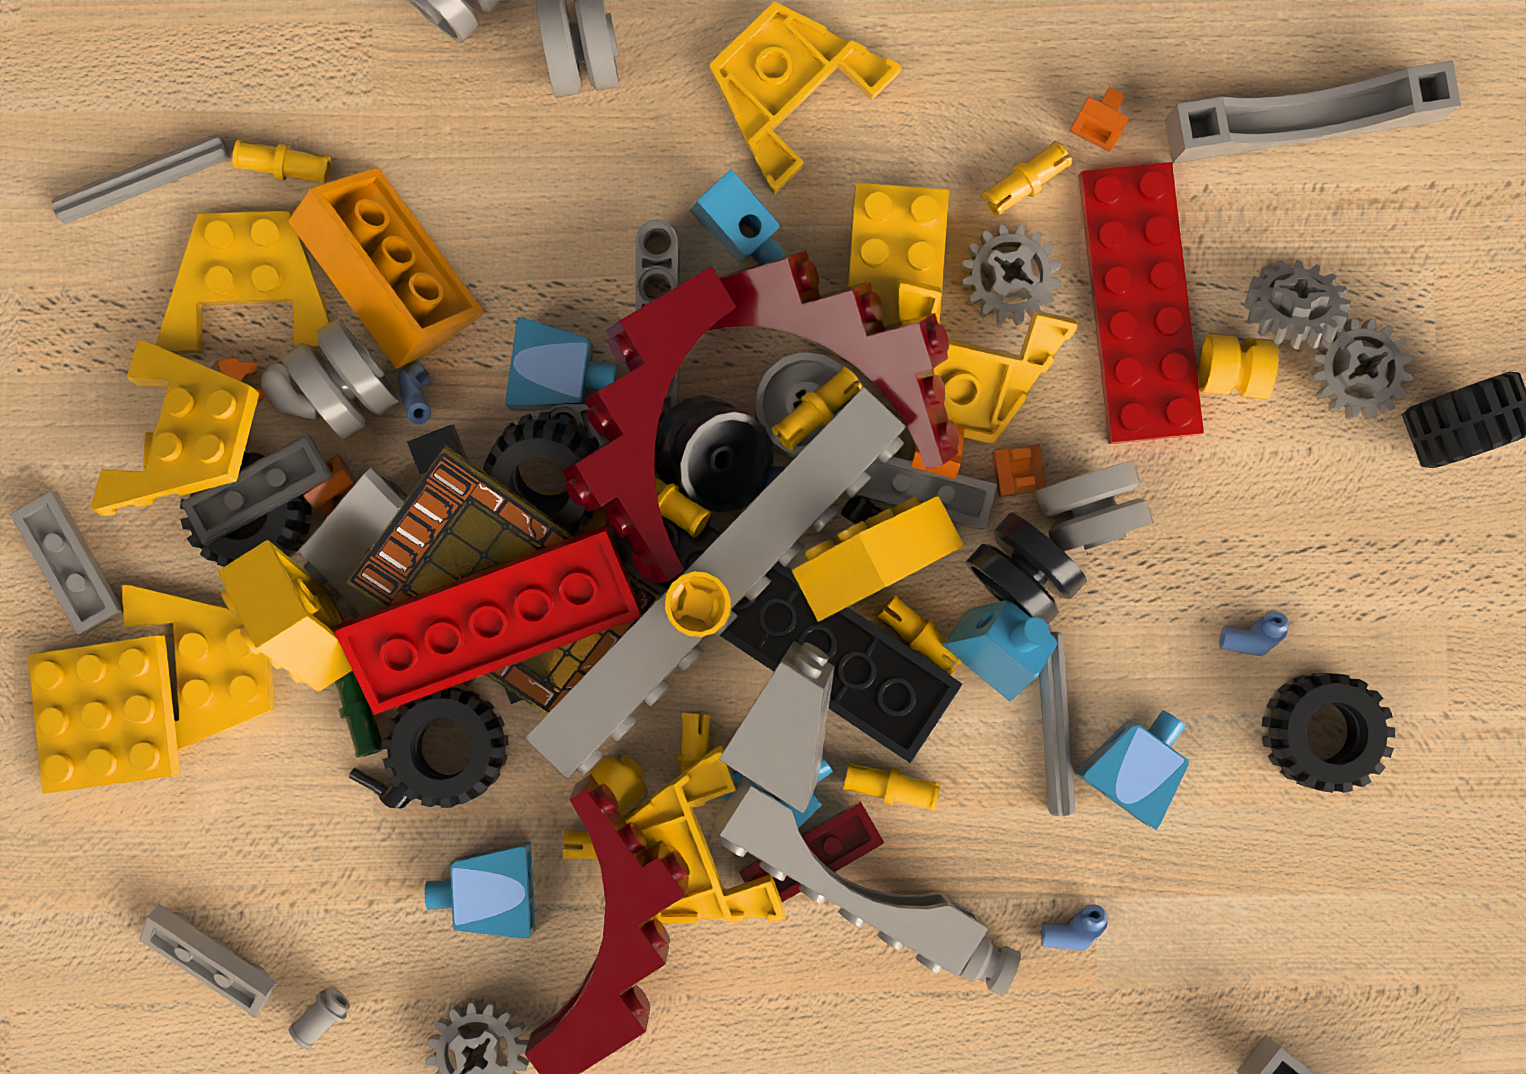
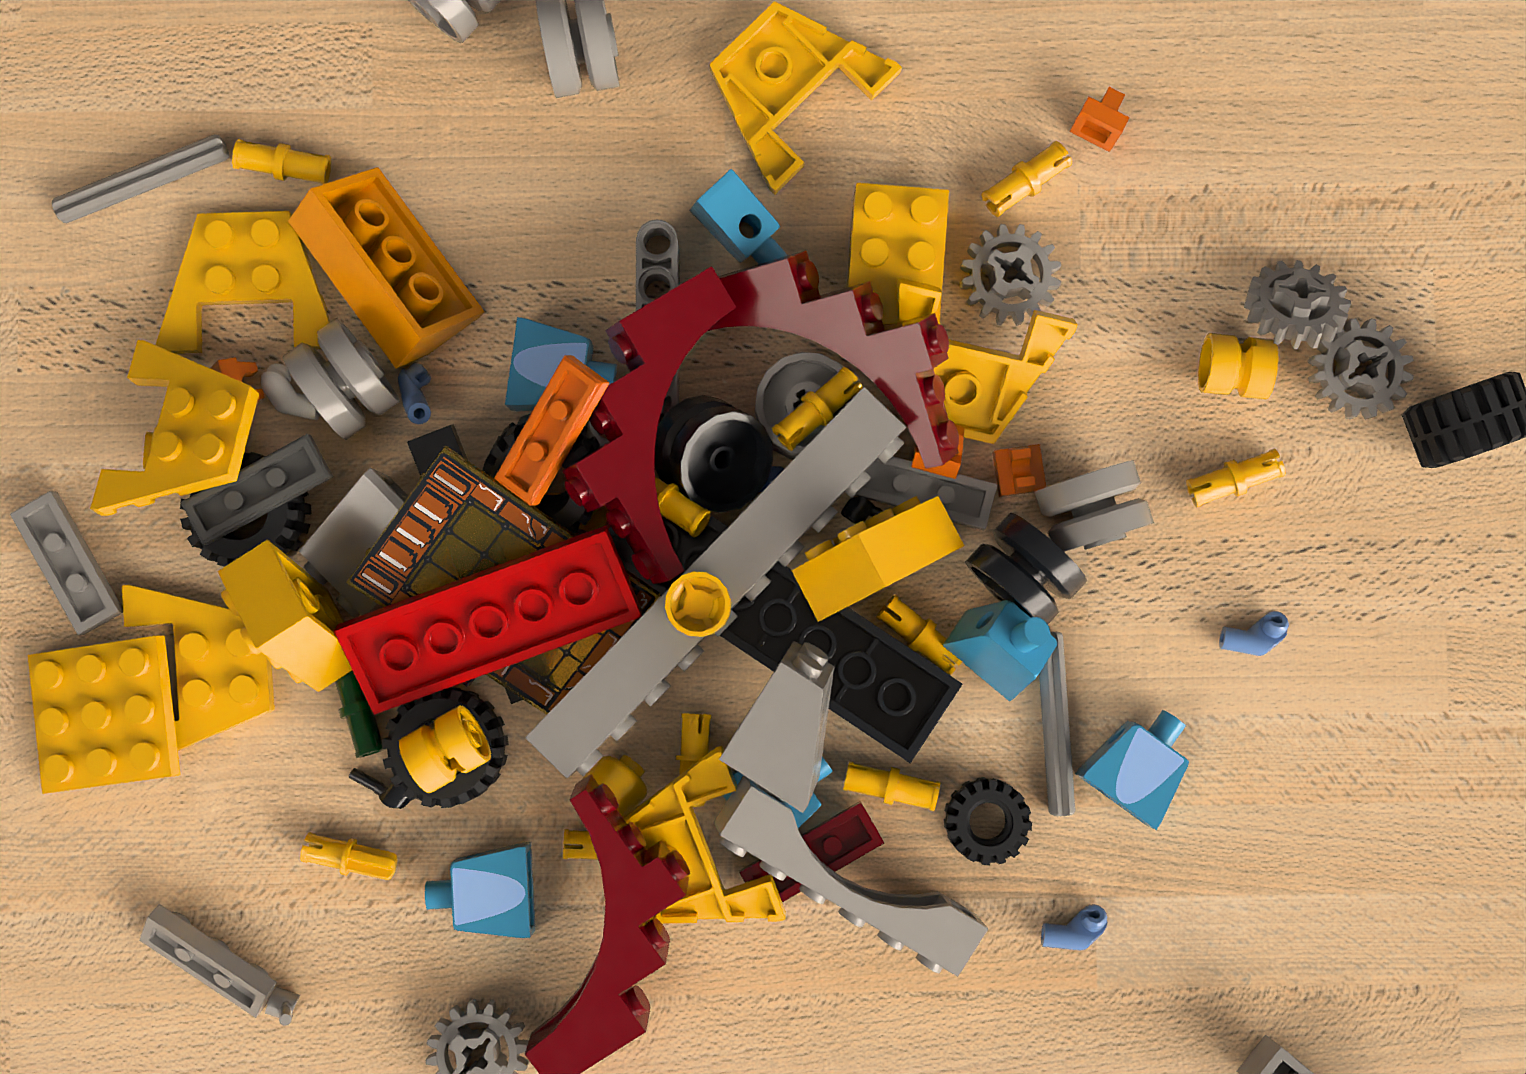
light grey pin [289,988,350,1049] -> none
orange tile [303,454,356,516] -> none
light grey wheel [959,936,1021,996] -> none
red plate [1078,162,1204,444] -> none
light grey arch [1165,60,1461,164] -> none
black tyre [1261,673,1396,793] -> none
none -> light grey hand [265,987,300,1026]
none -> yellow axle [300,832,398,880]
none -> yellow wheel [399,705,491,793]
none -> orange tile [494,355,610,506]
none -> black tyre [944,777,1032,866]
none -> yellow pin [1186,448,1286,508]

